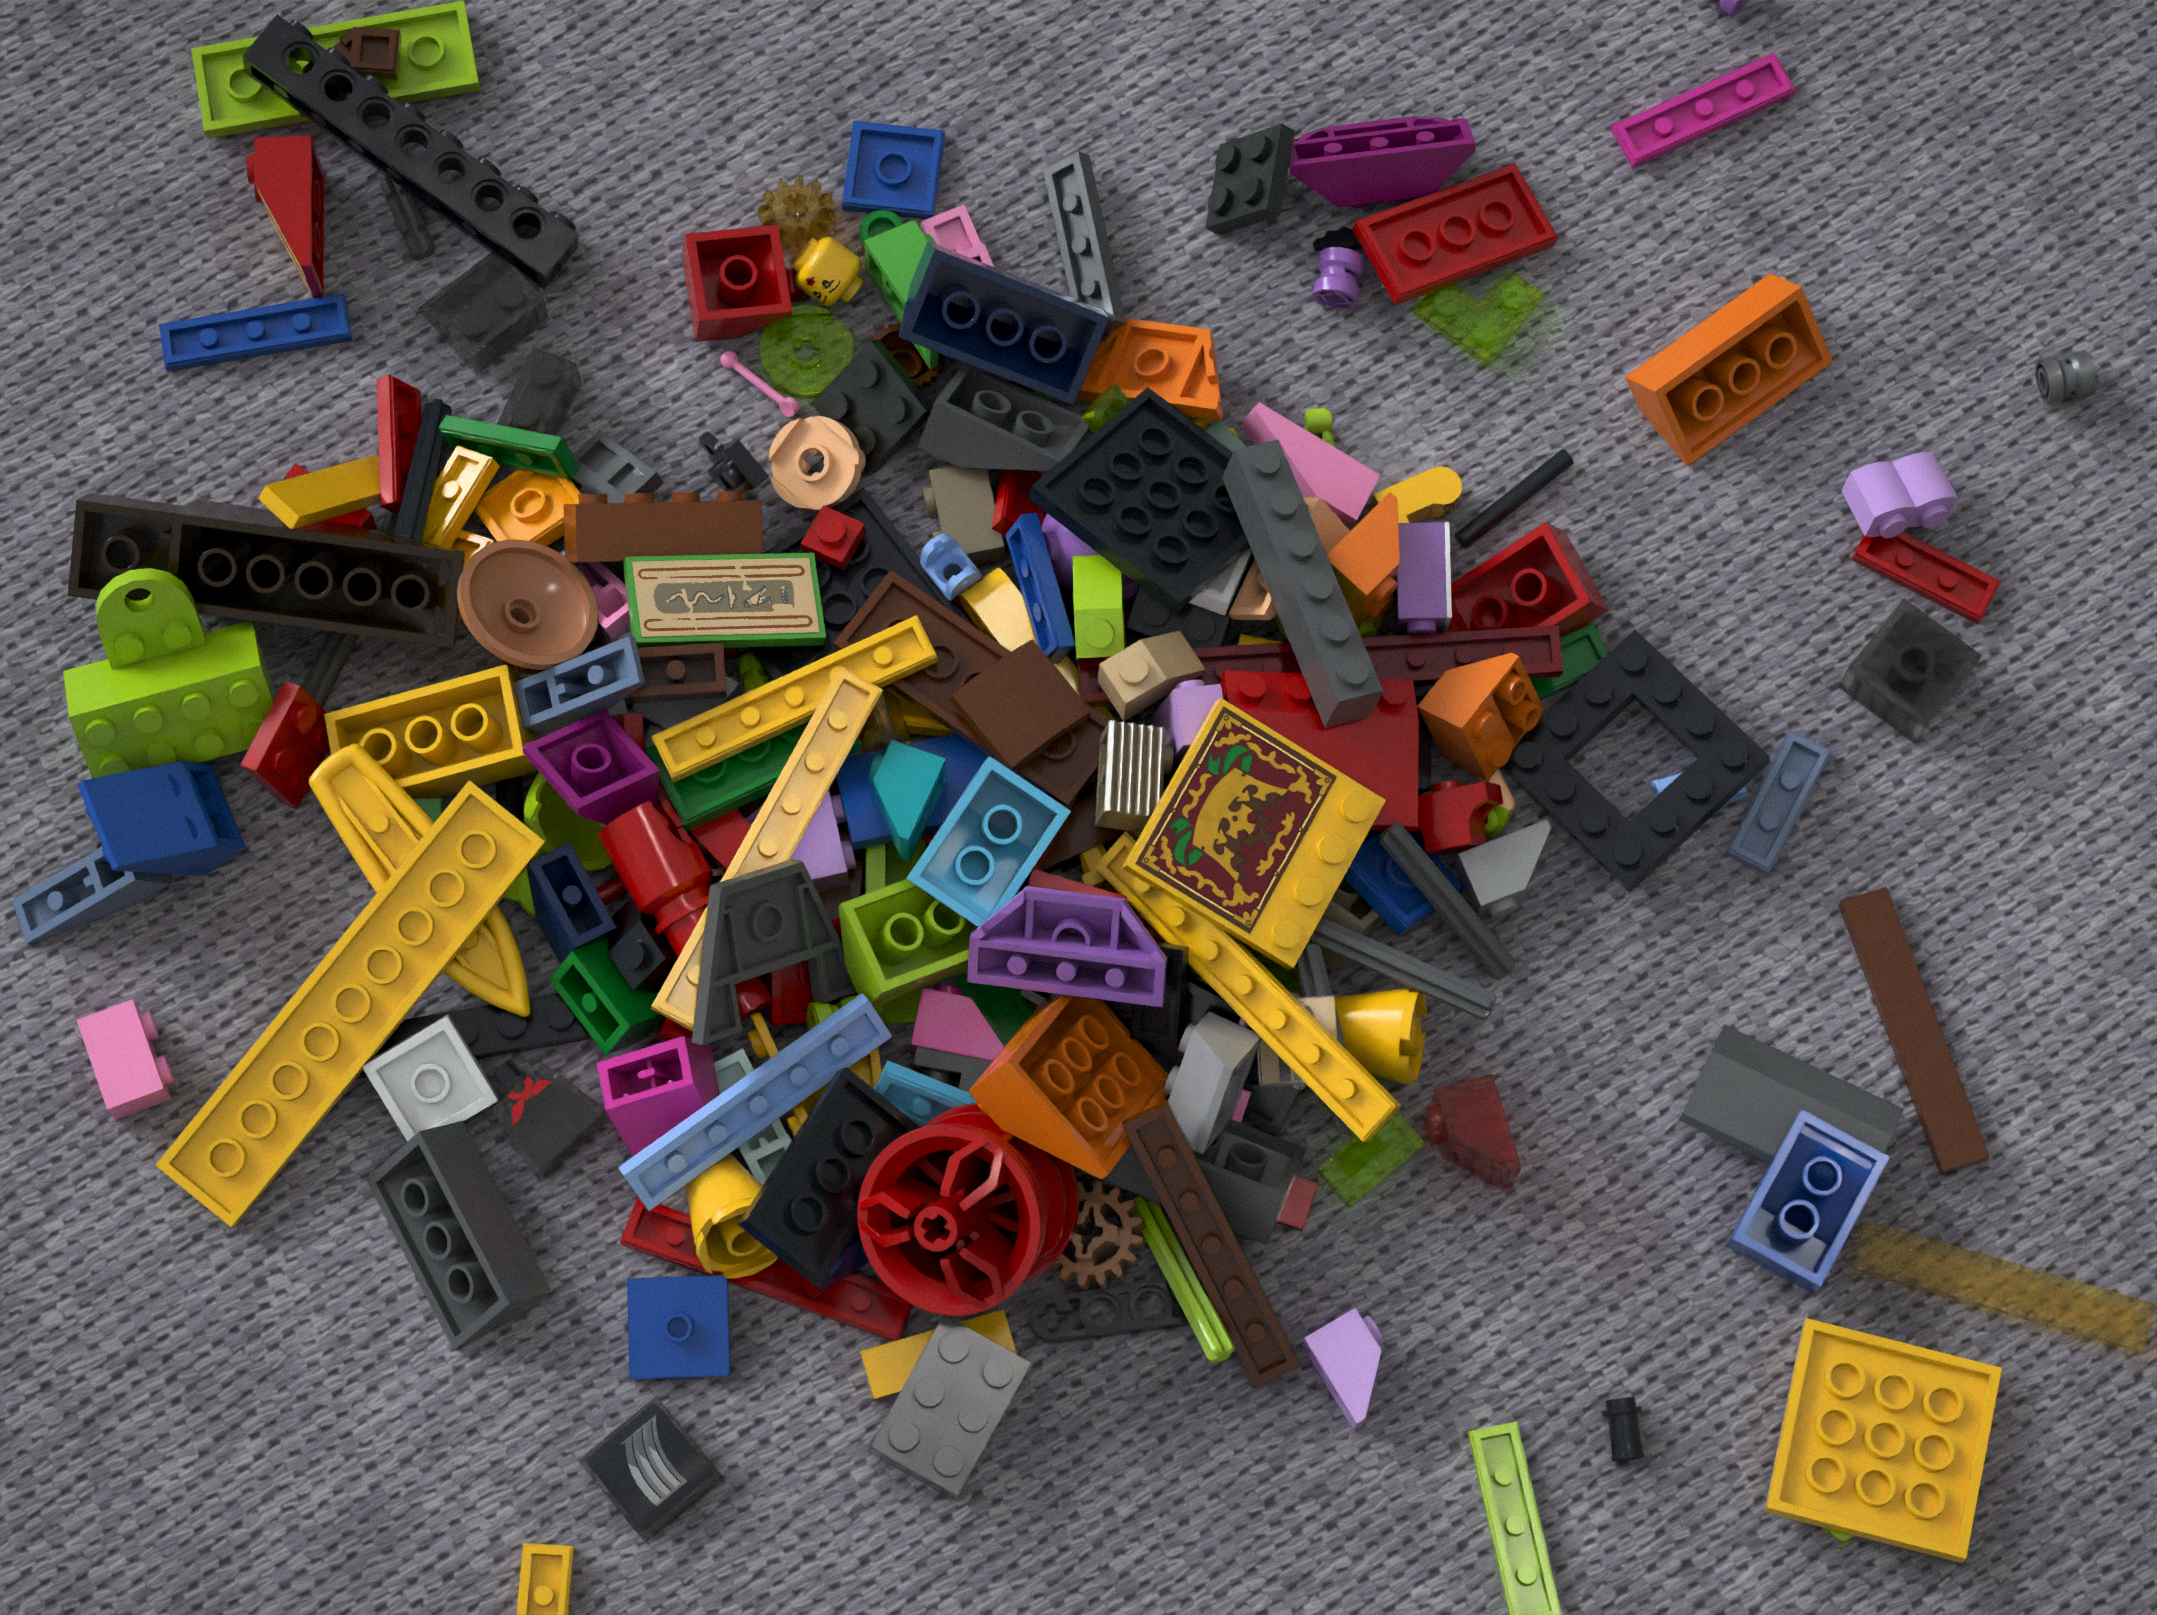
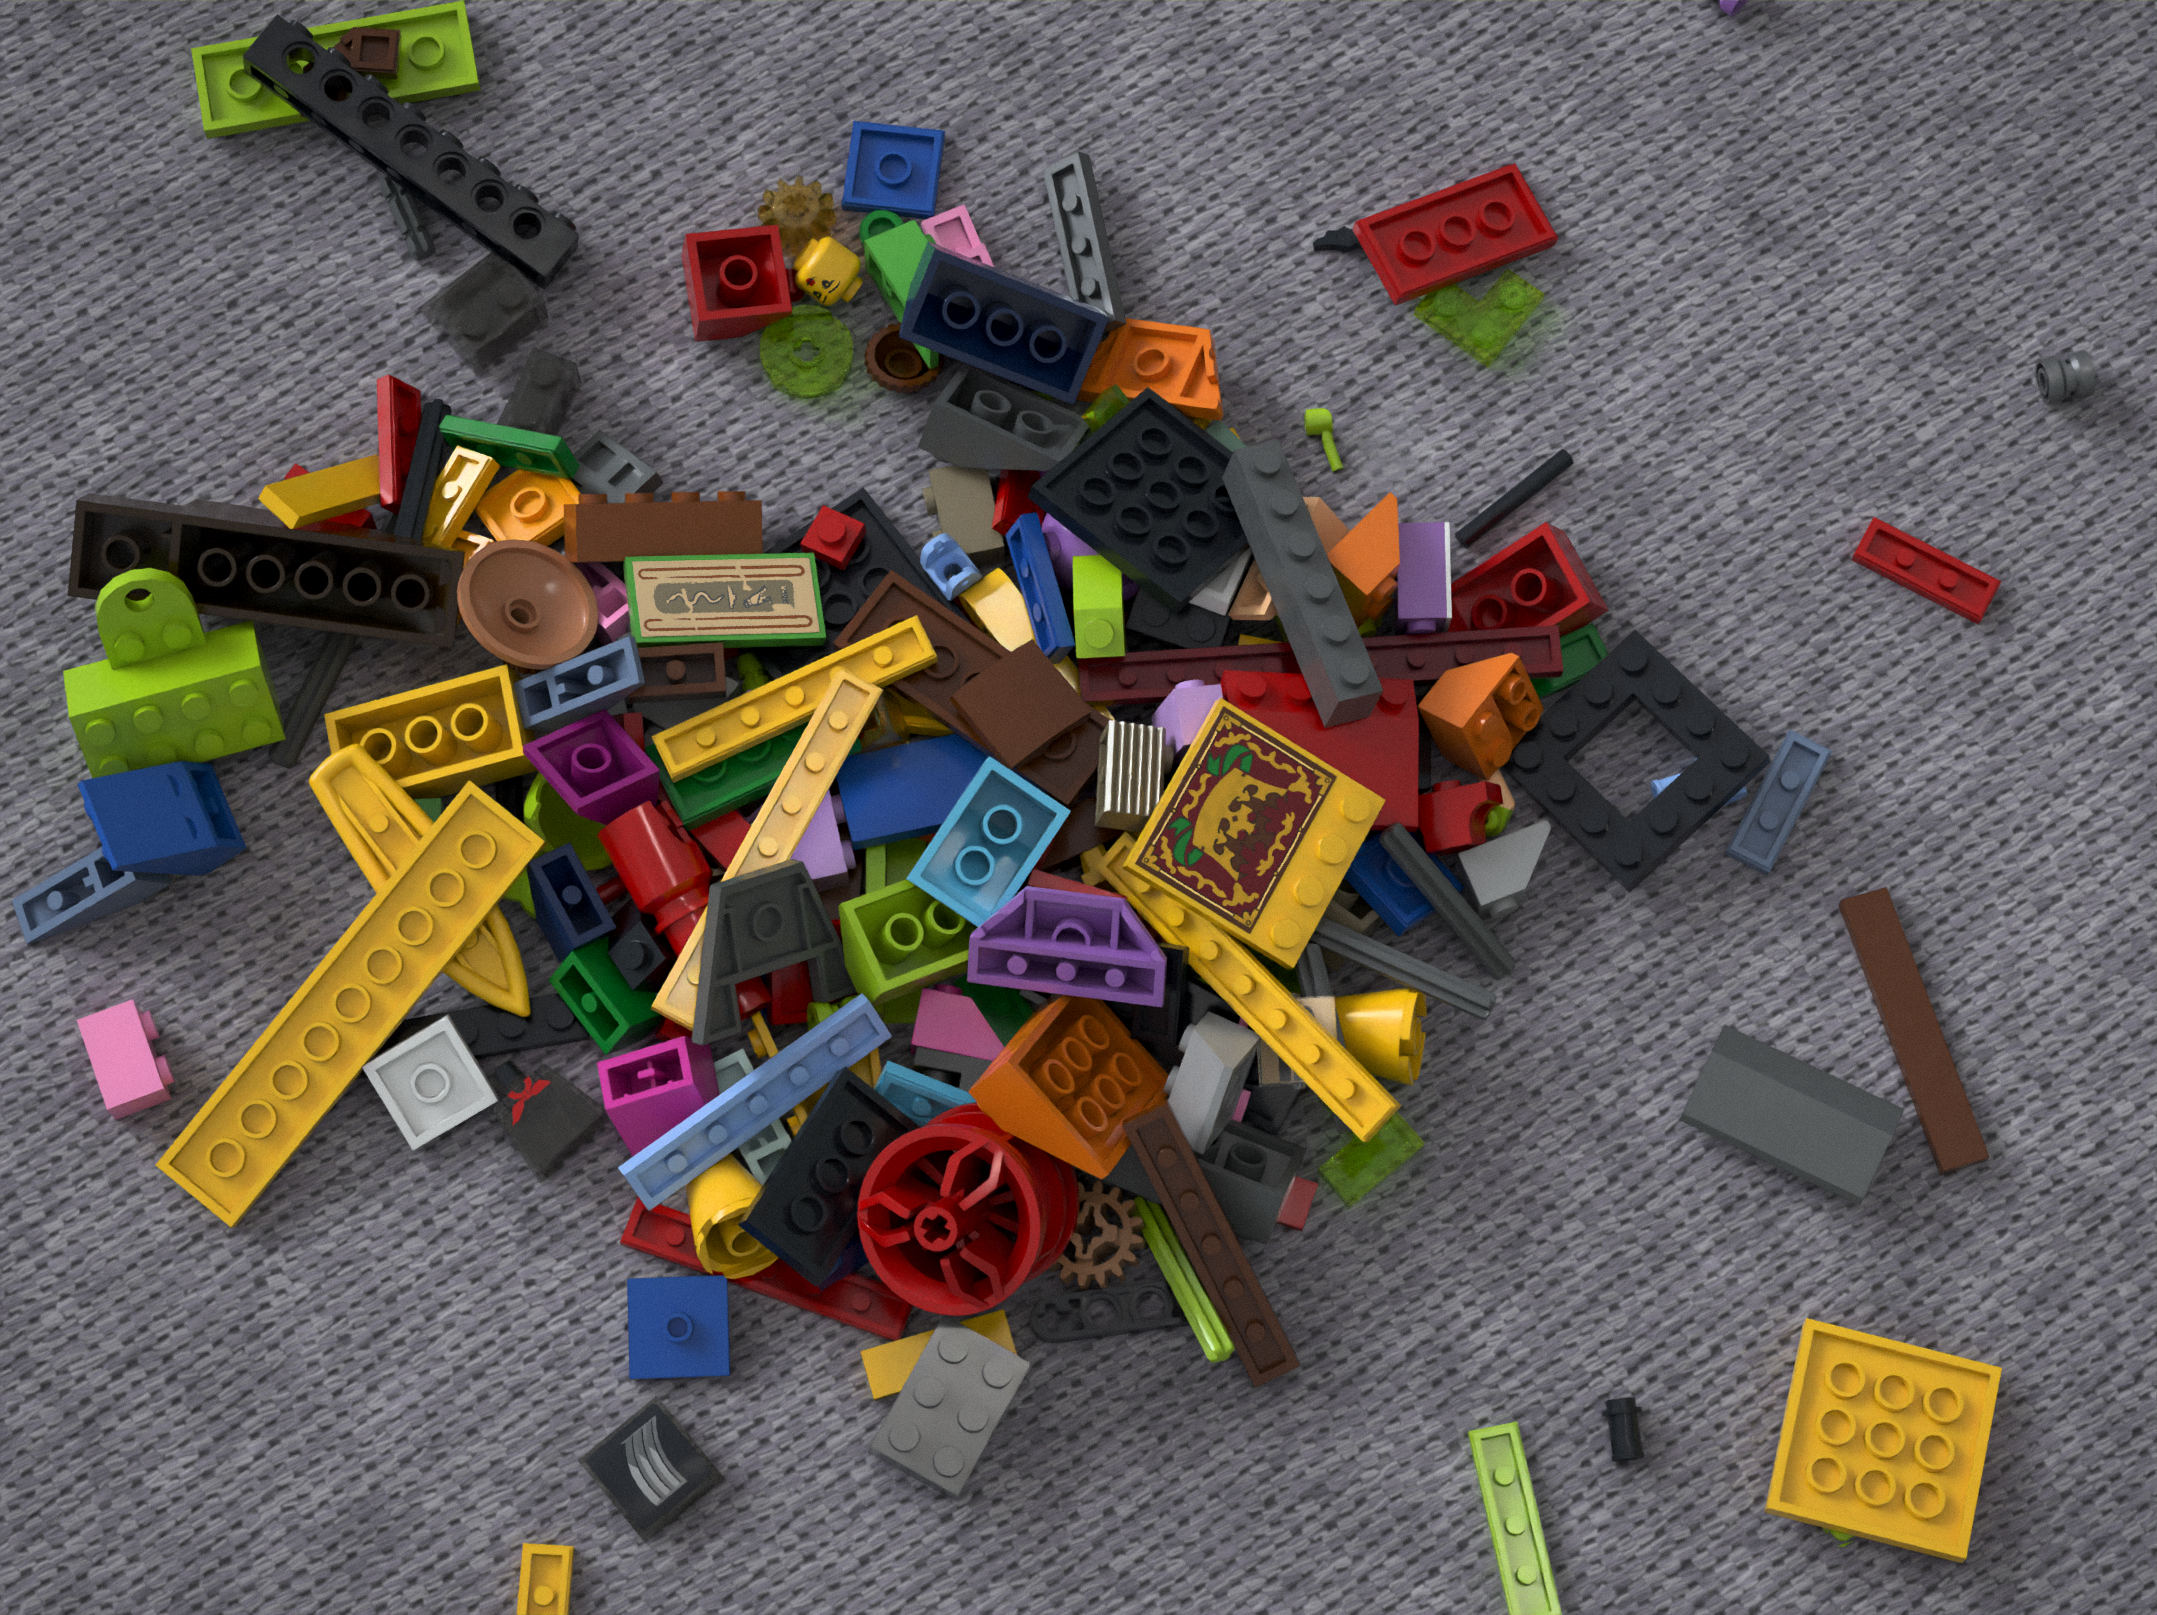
blue tile [159,293,353,372] -> none
red plate [241,681,330,809] -> none
red slope [246,136,324,298] -> none
dark grey slope [366,1121,552,1351] -> none
black hinge [699,431,769,491] -> none
bright pink hinge [720,351,800,417] -> none
light nougat plate [768,416,866,511] -> none
pearl dark grey plate [811,340,933,474] -> none
teal slope [868,739,947,862] -> none
tan slope [1098,630,1206,721] -> none
pearl dark grey plate [1205,123,1295,234] -> none
bright pink slope [1241,402,1381,529] -> none
magenta wedge [1289,116,1476,208] -> none
lavender slope [1302,1308,1383,1431] -> none
medium lavender wheel [1312,247,1365,309] -> none
yellow leg [1370,466,1462,523] -> none
clear red slope [1422,1074,1521,1191] -> none
dark pink tile [1611,53,1796,169] -> none
orange slope [1625,273,1833,466] -> none
blue slope [1725,1109,1890,1294] -> none
clear smoke brick [1838,598,1982,744] -> none
lavender brick [1841,452,1958,538] -> none
clear yellow tile [1851,1221,2155,1354] -> none

